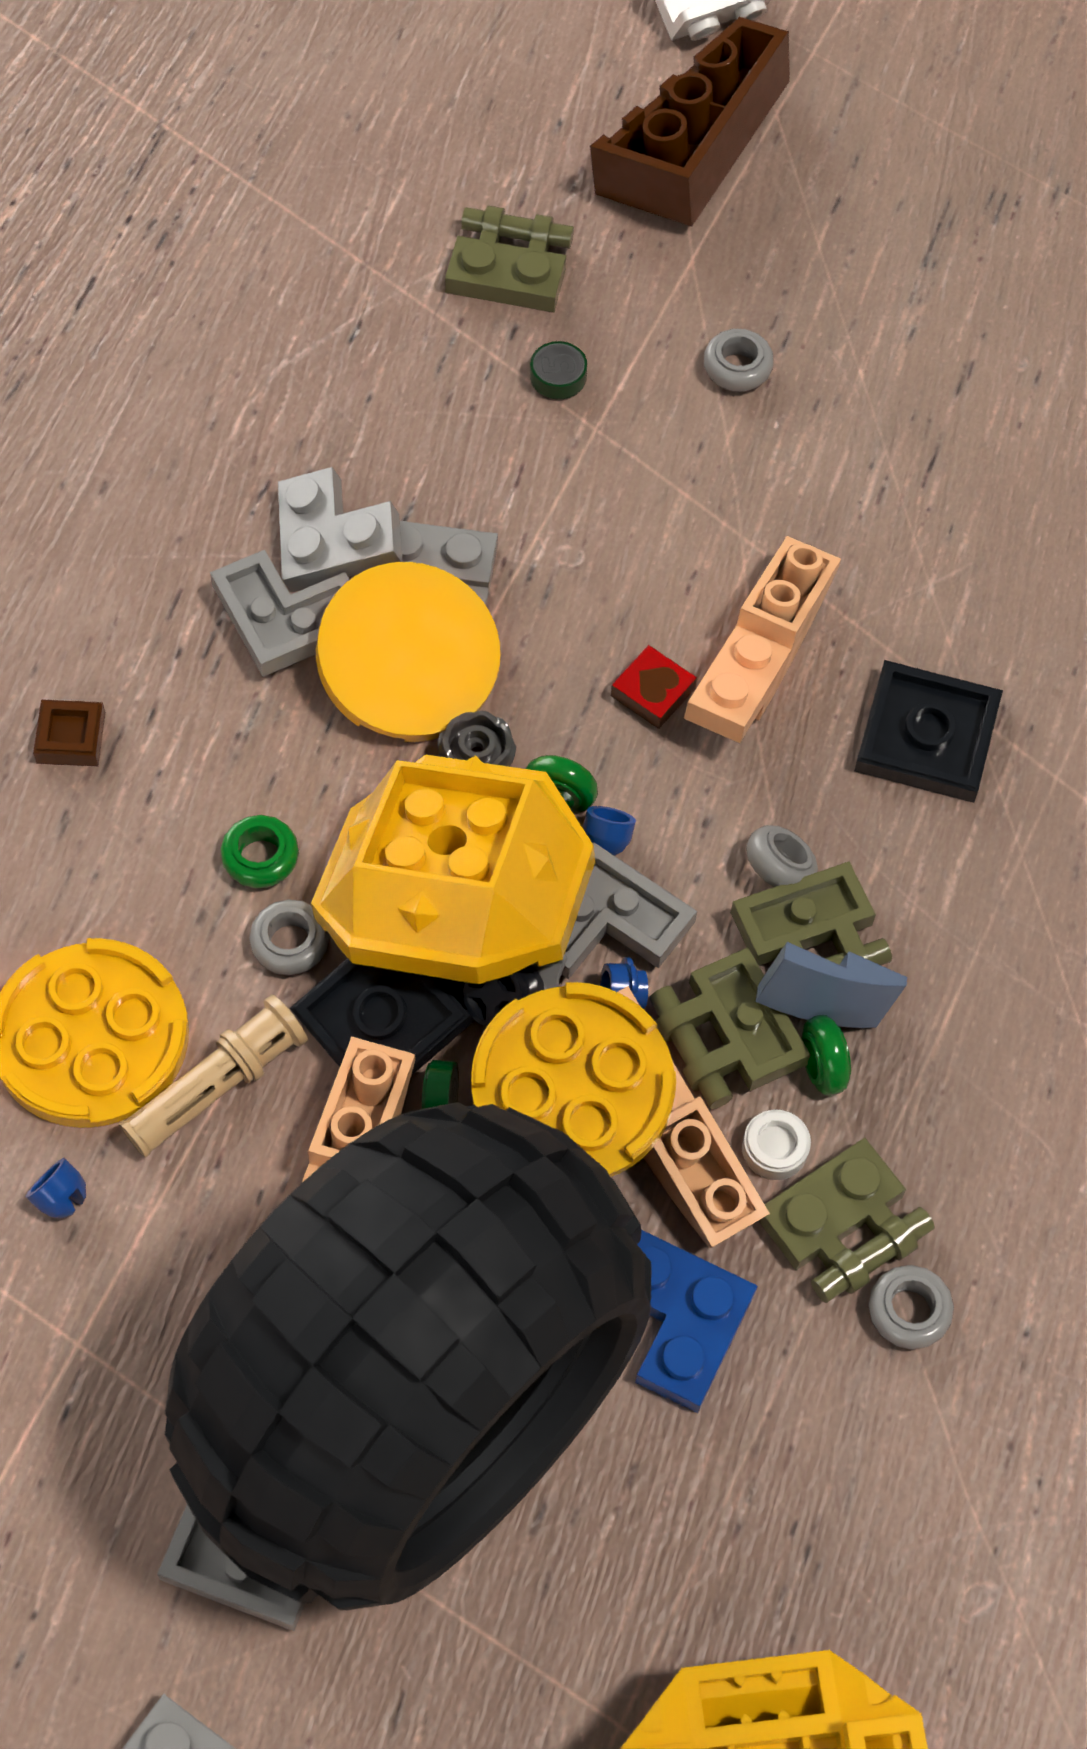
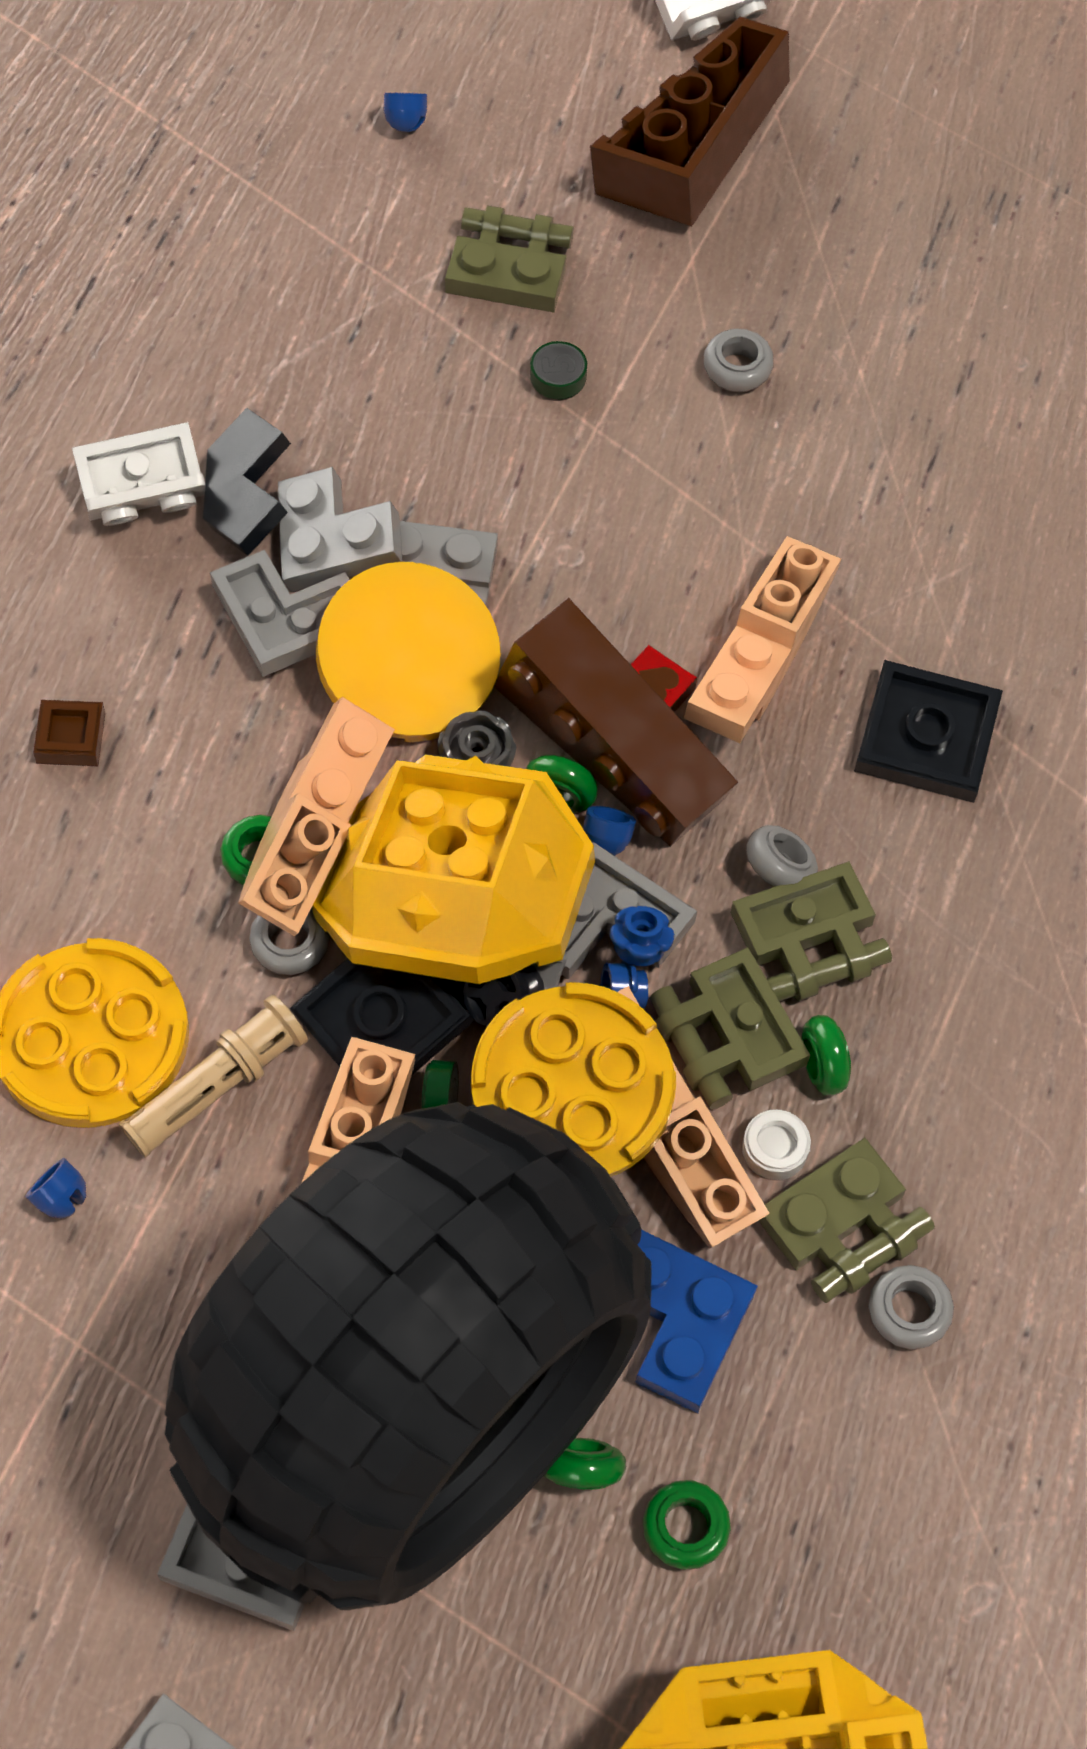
sand blue slope [755,942,907,1028] -> none
none -> white bracket [72,422,206,526]
none -> tile [203,408,291,556]
none -> light nougat slope [239,697,395,936]
none -> blue hinge [384,93,427,132]
none -> reddish brown wedge [494,598,738,847]
none -> green piece [544,1438,626,1490]
none -> blue plate [610,906,674,966]
none -> green piece [642,1480,731,1570]

